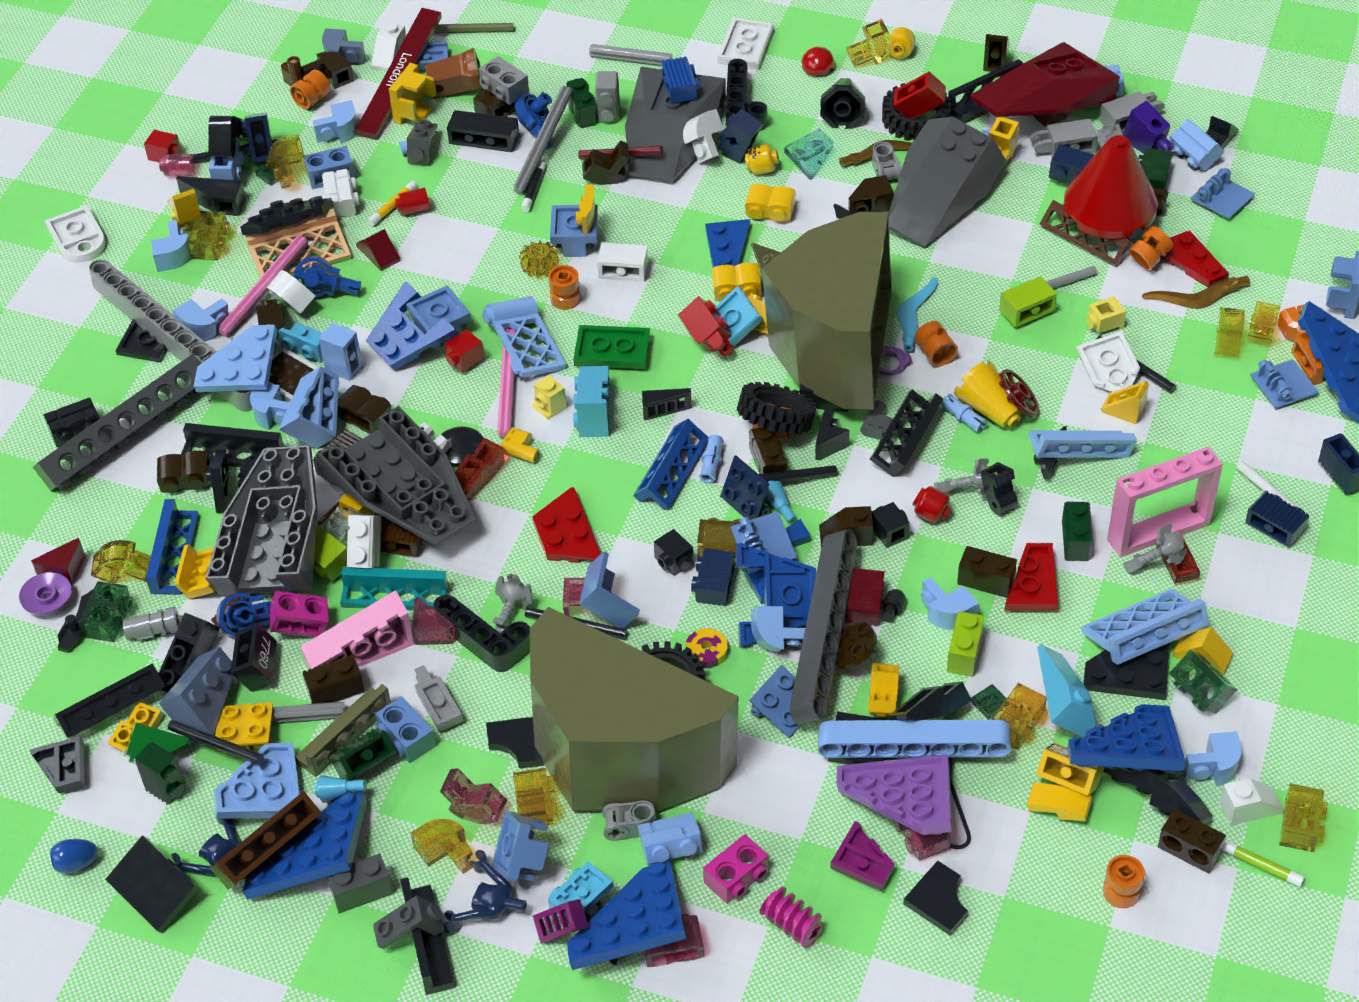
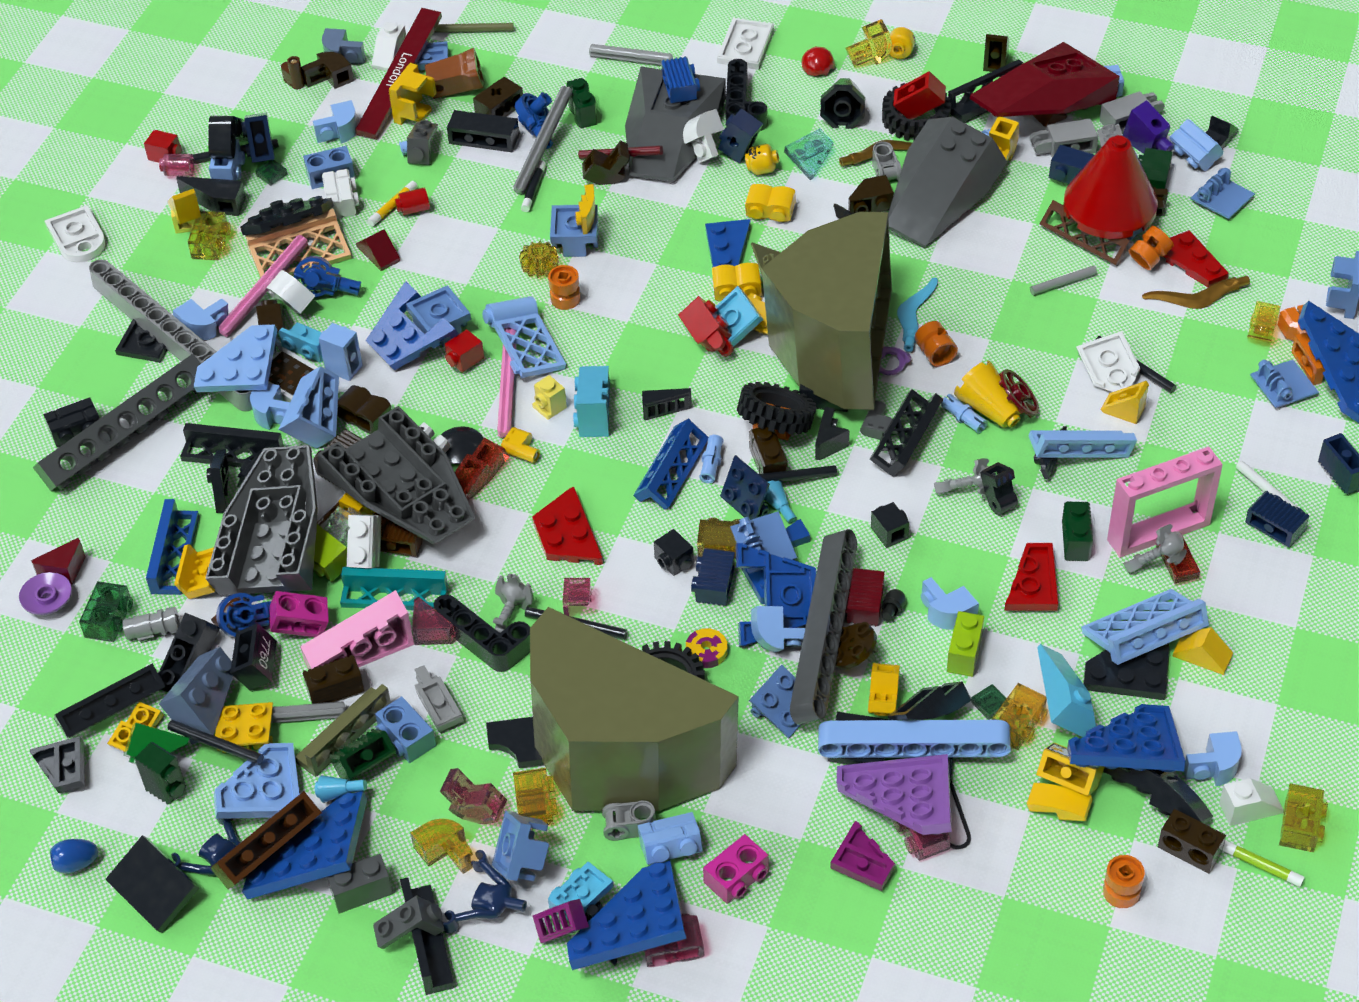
black piece [57,589,96,653] -> none
clear yellow brick [91,540,151,584] -> none
light blue brick [151,220,192,272] -> none
dark brown brick [157,450,210,493] -> none
clear yellow brick [266,134,304,188] -> none
orange wheel [289,69,331,109] -> none
light grey brick [479,56,529,105] -> none
green plate [573,325,651,369] -> none
medium blue panel [579,551,640,628] -> none
light grey brick [595,71,620,122] -> none
white brick [597,242,648,282] -> none
dark pink piece [759,886,823,948] -> none
dark brown slope [819,506,873,547] -> none
black tile [903,860,968,936] -> none
red head [912,486,952,524] -> none
dark brown brick [957,546,1017,598] -> none
lime brick [999,276,1057,328] -> none
light yellow brick [1086,296,1126,333] -> none
clear green brick [1169,649,1238,714] -> none
clear yellow brick [1214,307,1245,357] -> none

